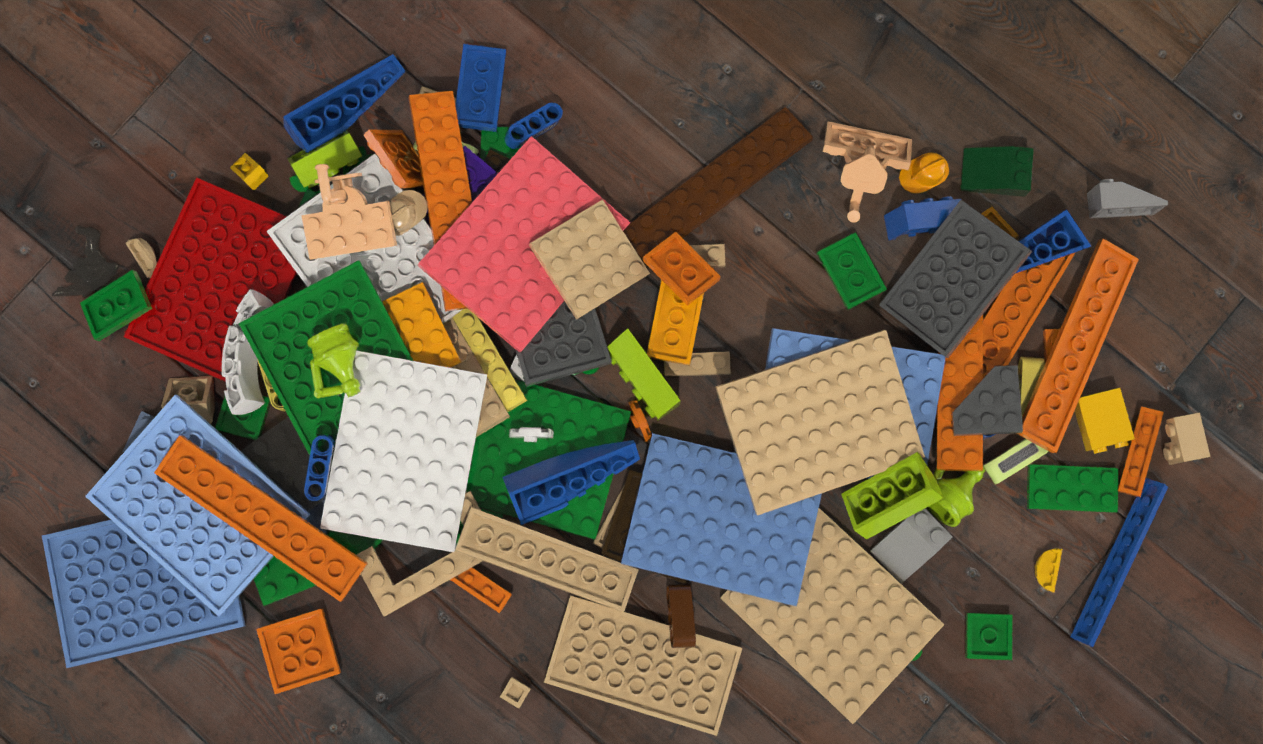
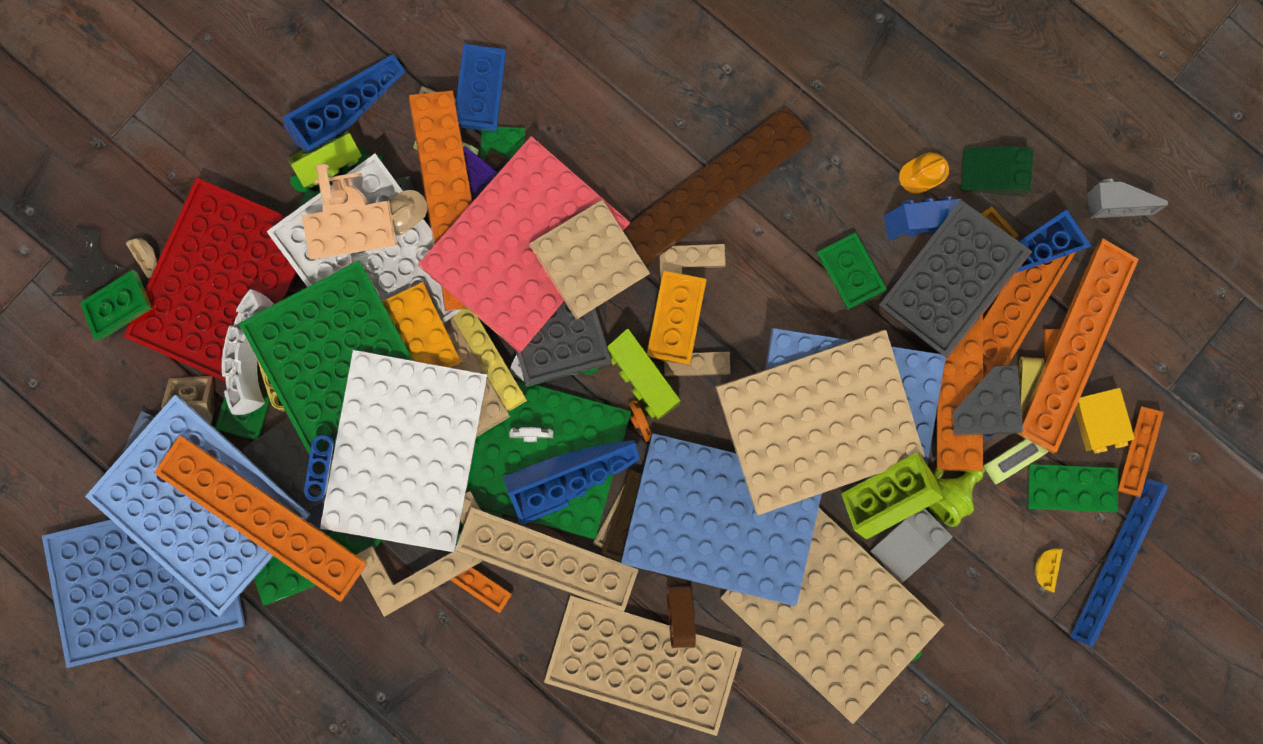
yellow slope [230,153,268,190] -> none
orange plate [256,608,341,694] -> none
lime piece [307,324,361,398] -> none
orange plate [363,129,424,188] -> none
tan plate [500,677,531,708] -> none
blue beam [505,103,563,149] -> none
orange plate [643,232,721,306] -> none
light nougat plate [823,121,912,223] -> none
green plate [965,613,1013,660] -> none
tan brick [1163,413,1210,465] -> none

